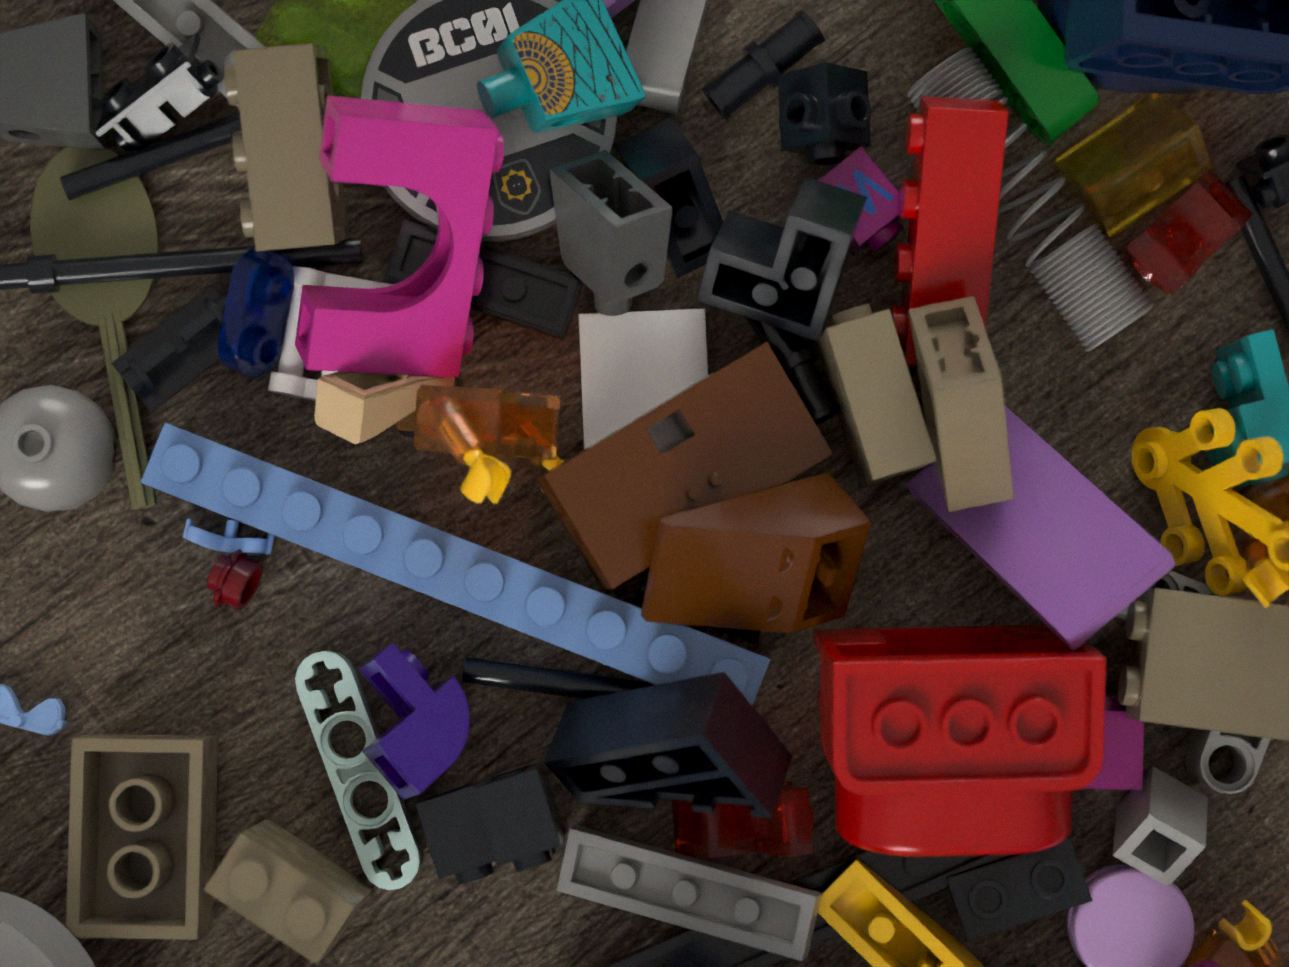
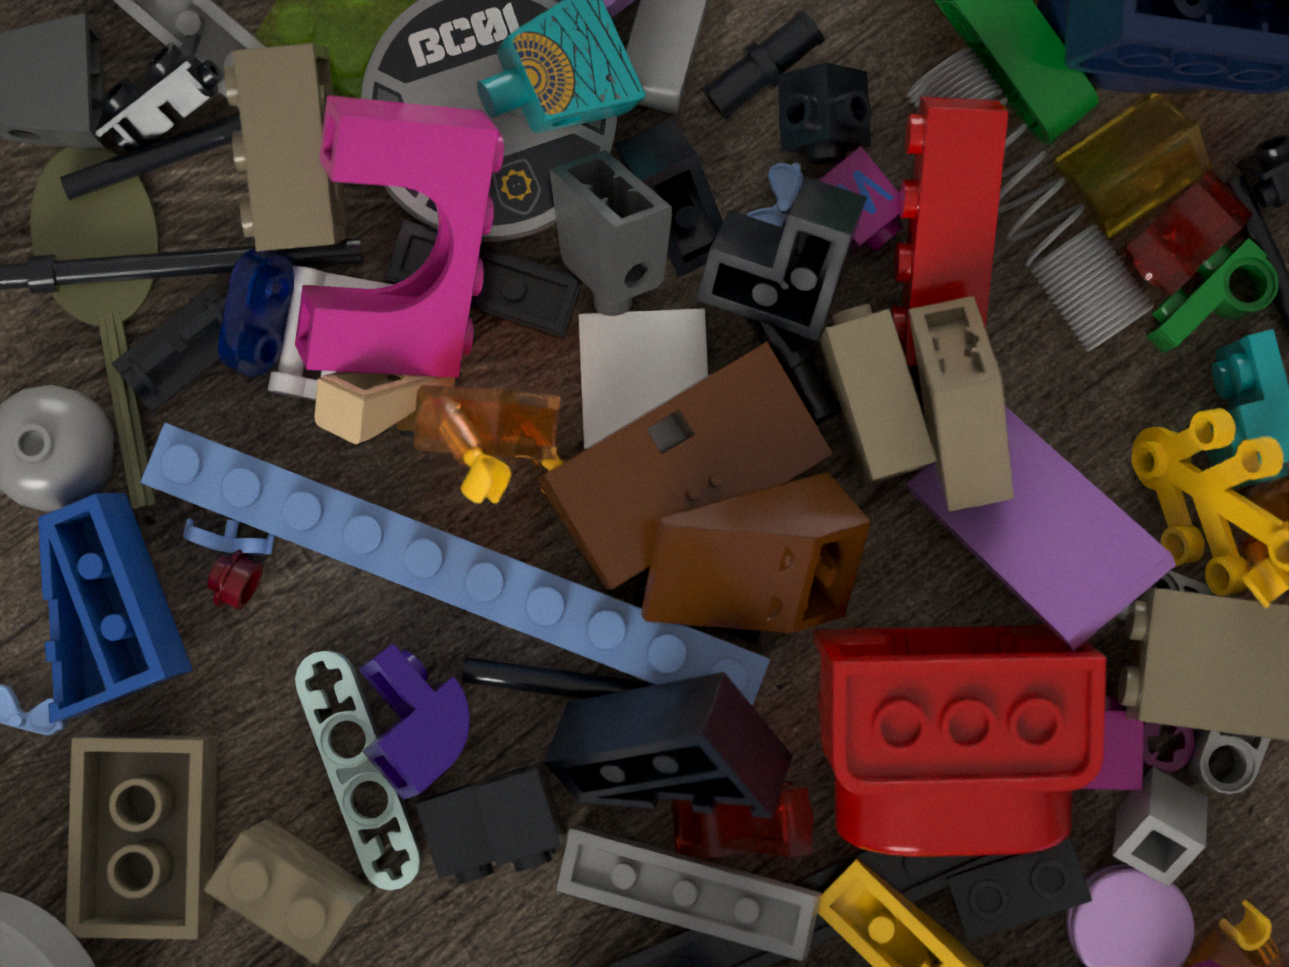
none -> blue wedge [38,493,193,724]
none -> light blue piece [746,162,804,227]
none -> magenta bush [1143,722,1195,772]
none -> green plate [1146,238,1279,353]

